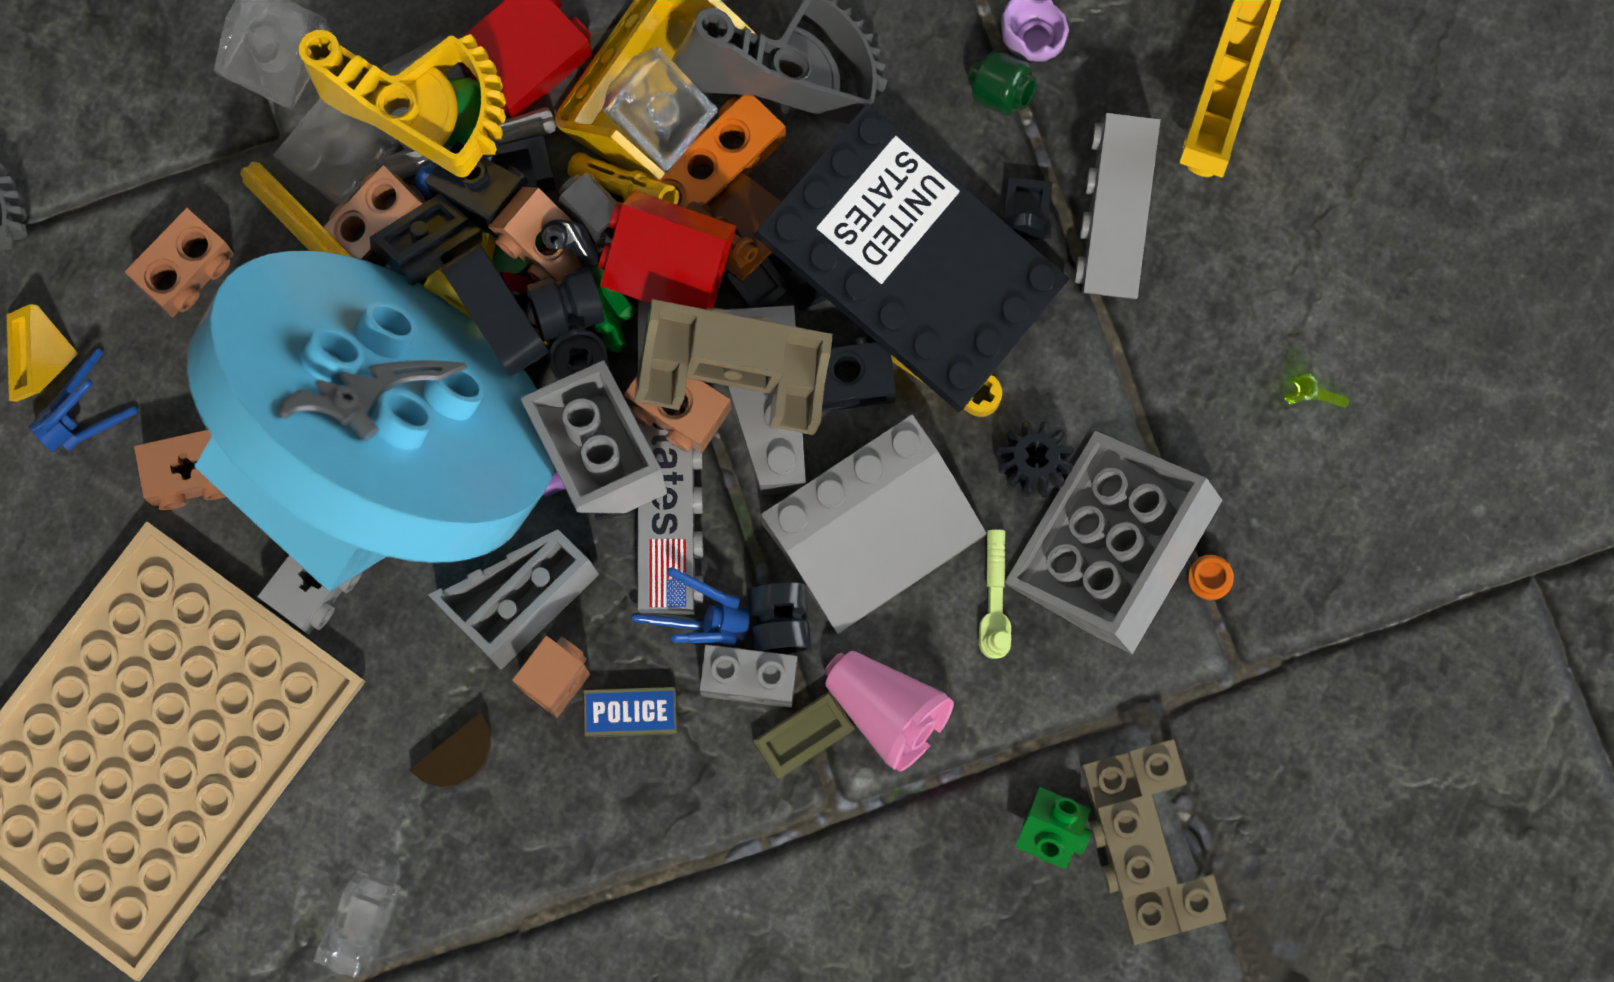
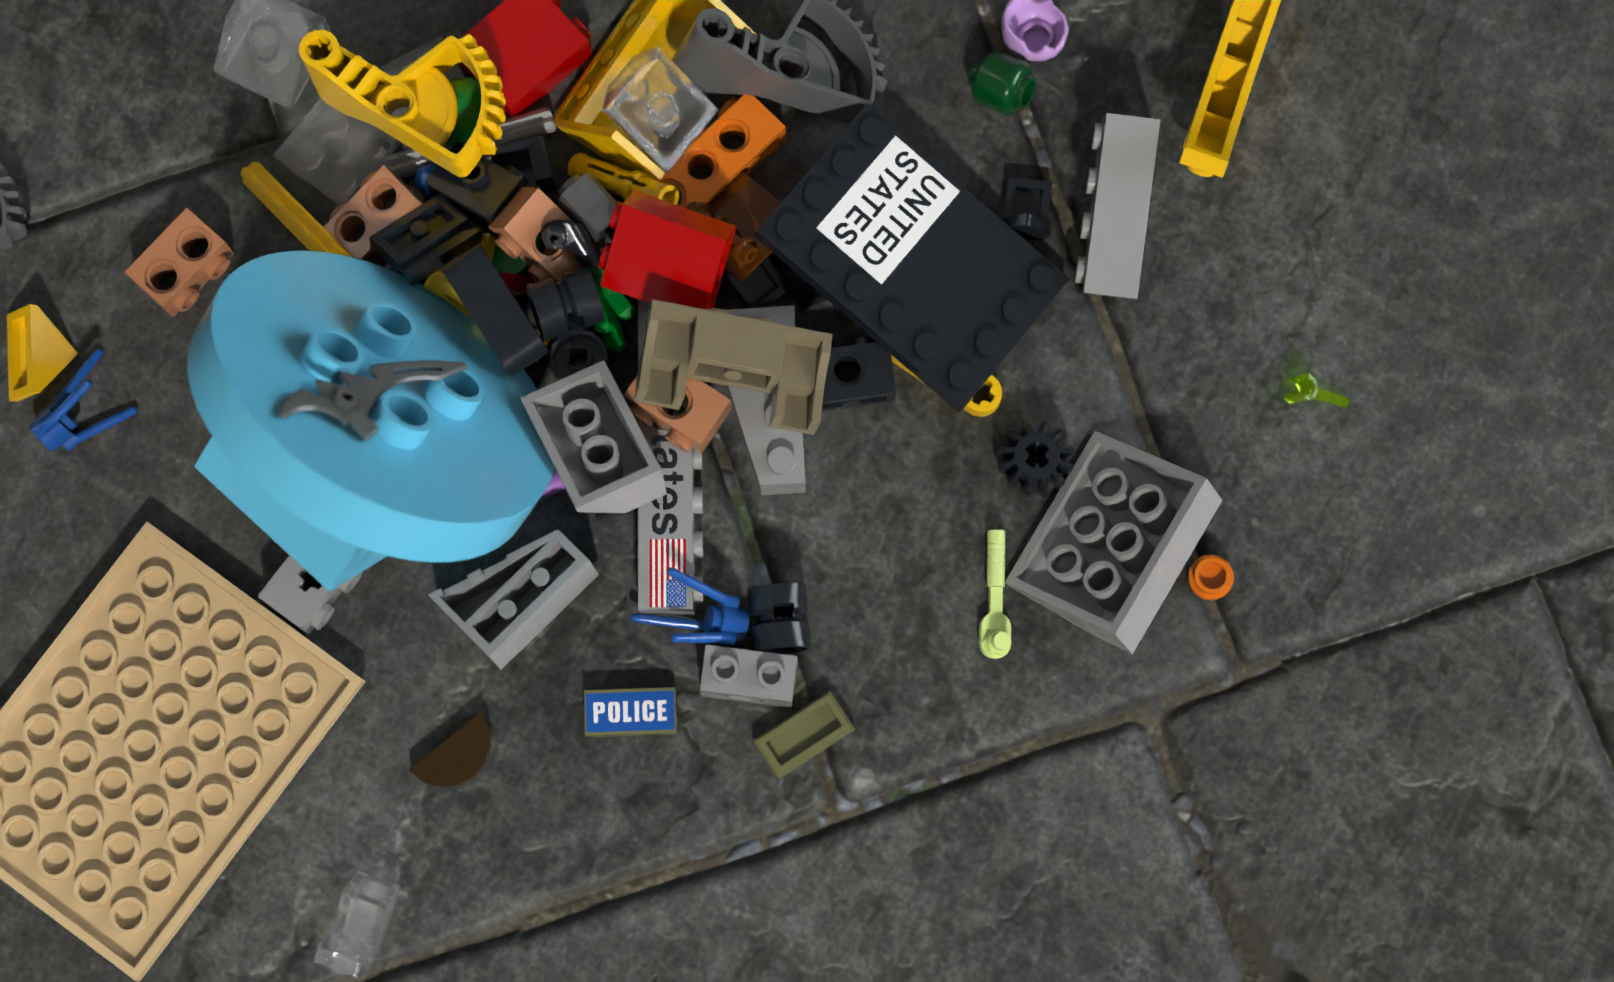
nougat brick [134,430,226,510] -> none
nougat brick [512,636,590,718] -> none
light grey slope [761,415,987,635] -> none
bright pink cone [825,651,954,772] -> none
green brick [1014,787,1092,869] -> none
dark tan bracket [1081,739,1227,946] -> none

